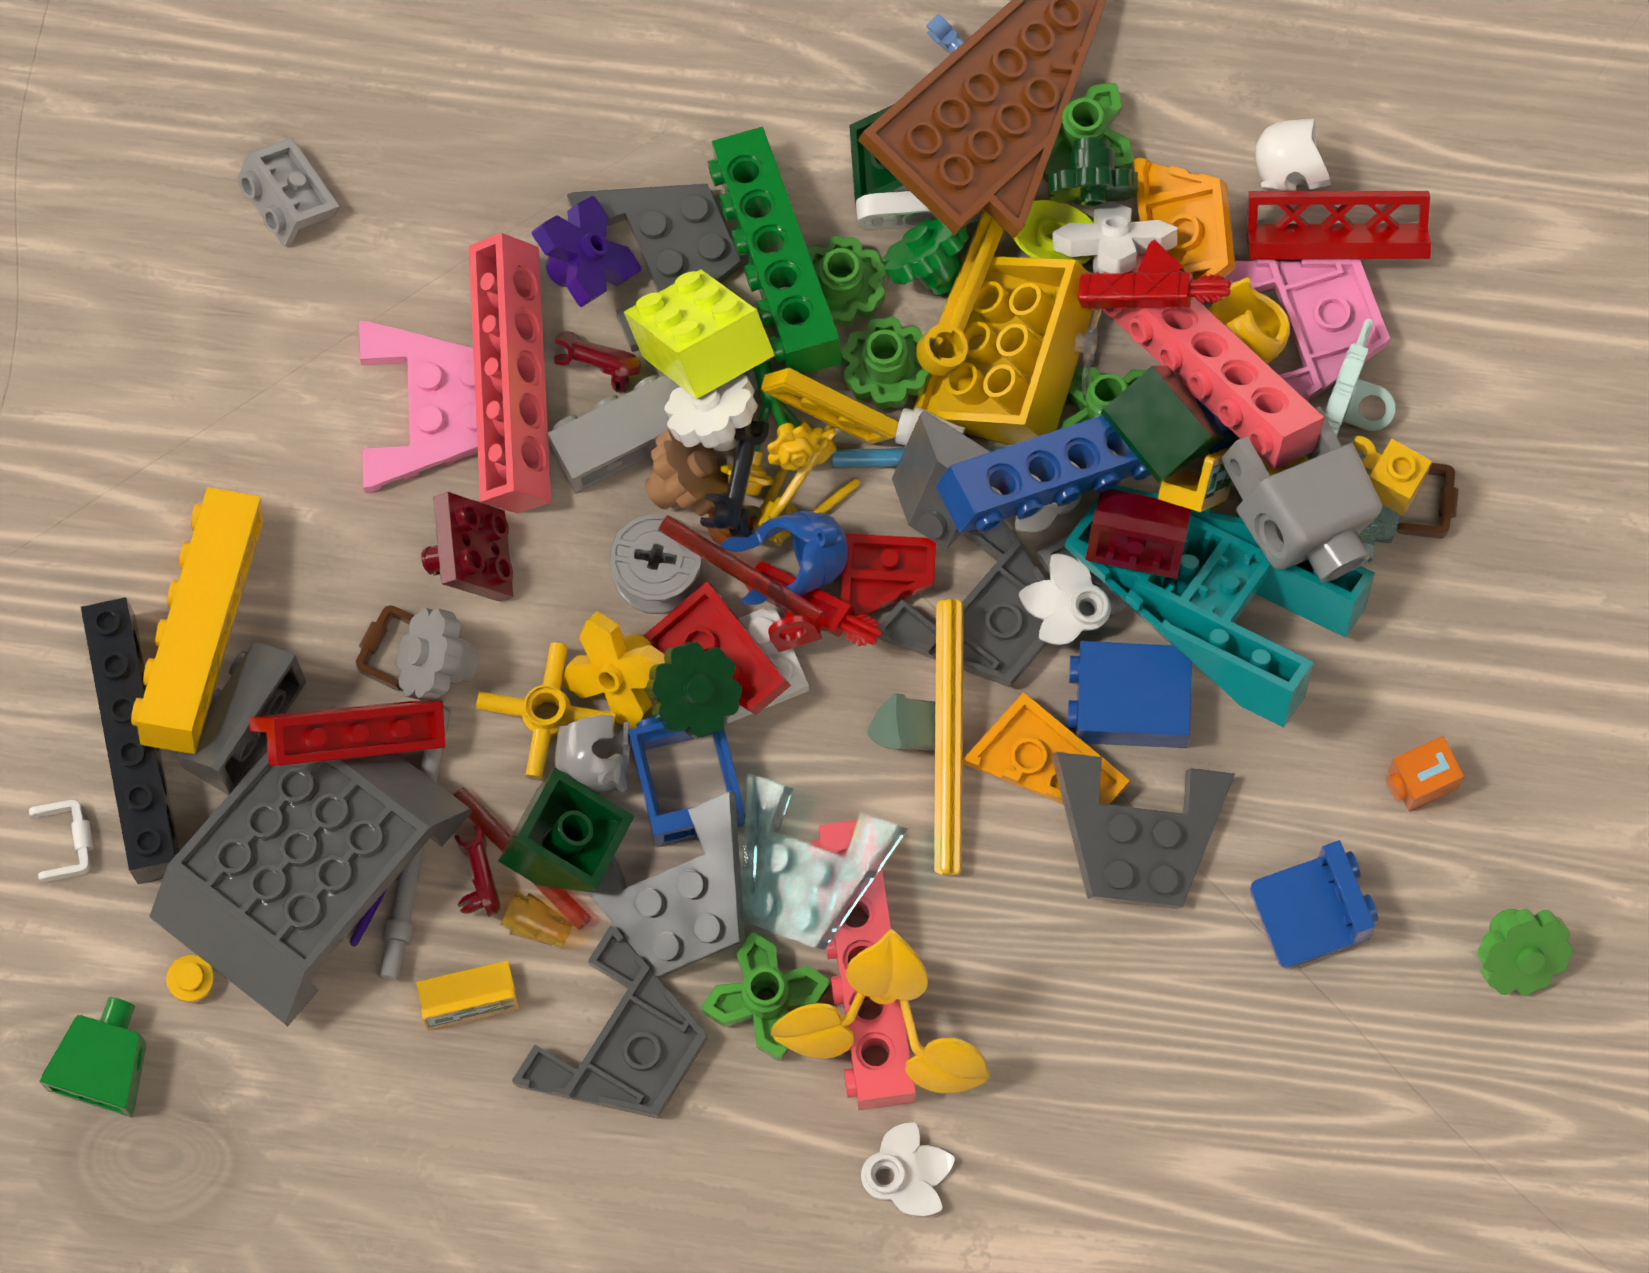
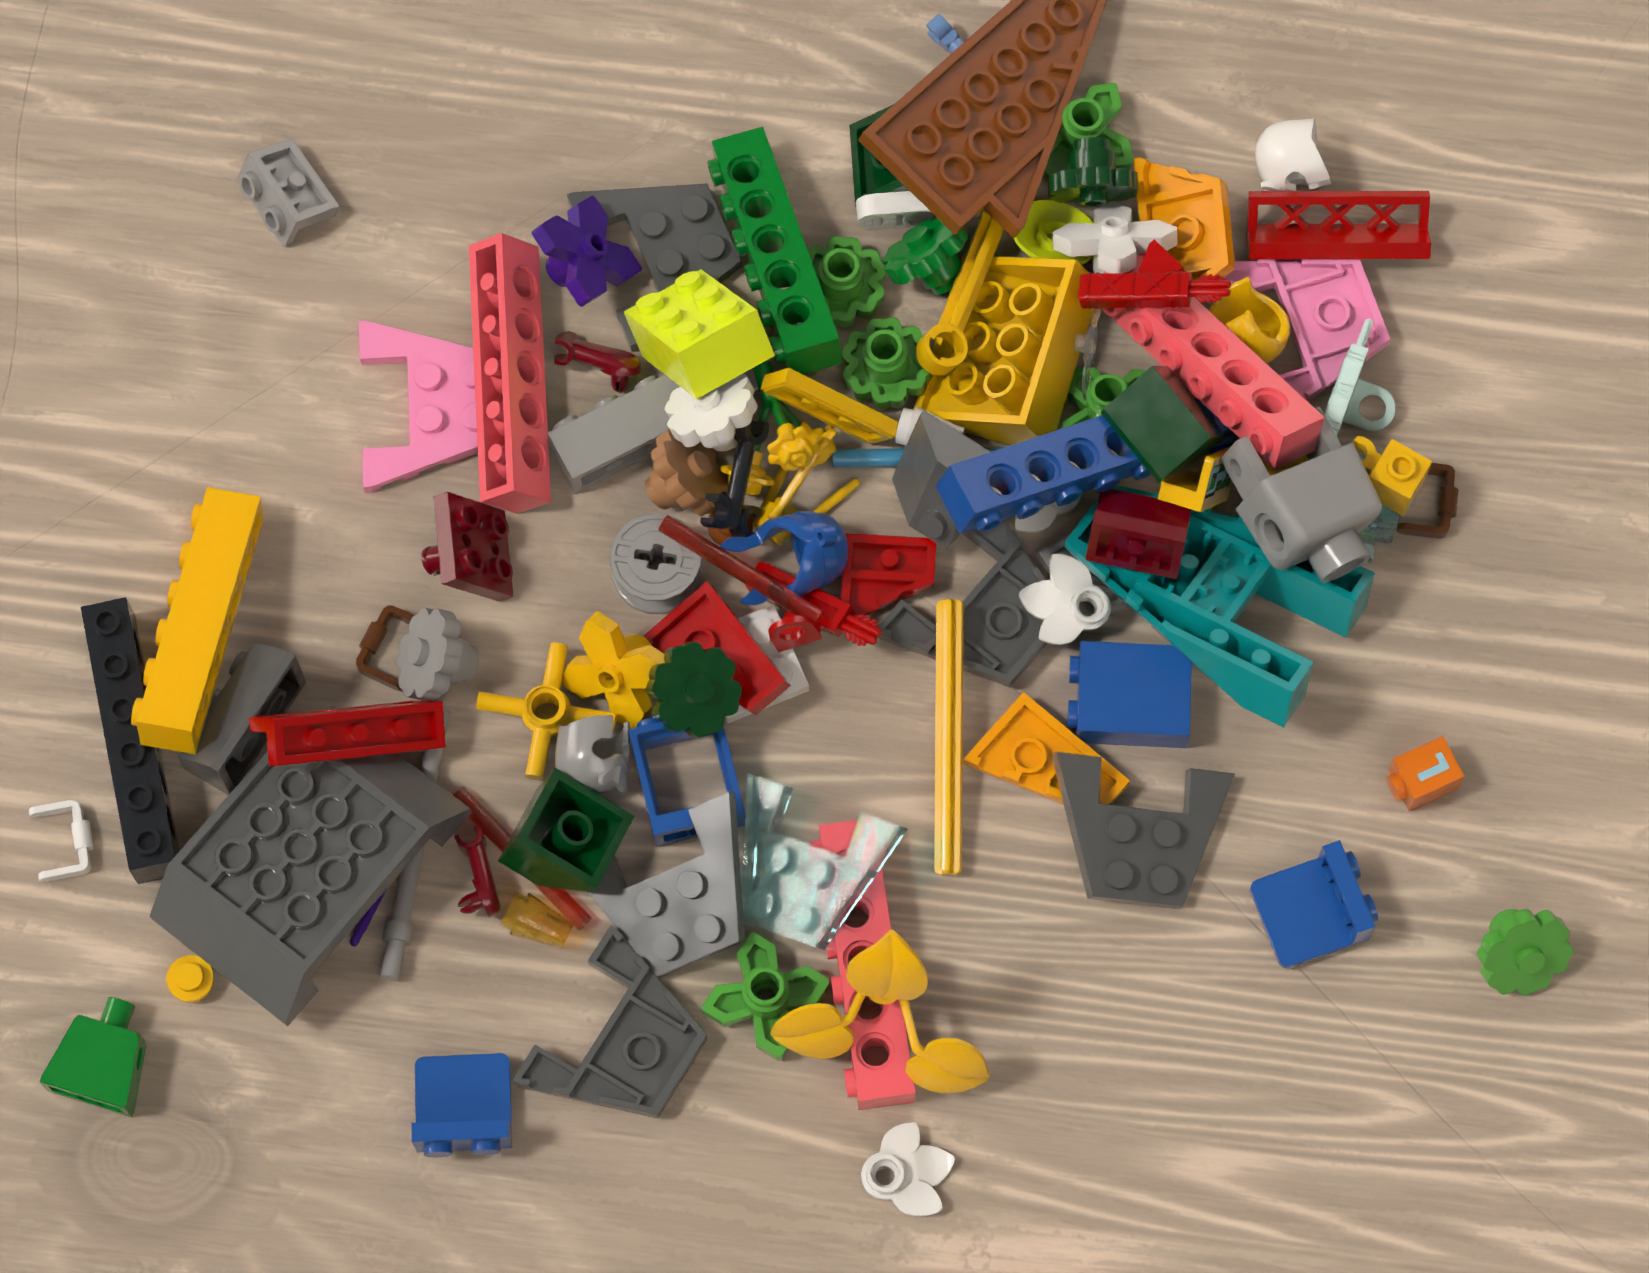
yellow panel [416,960,520,1031] -> none
sand green tile [867,694,936,752] -> none
none -> blue bracket [411,1053,512,1158]

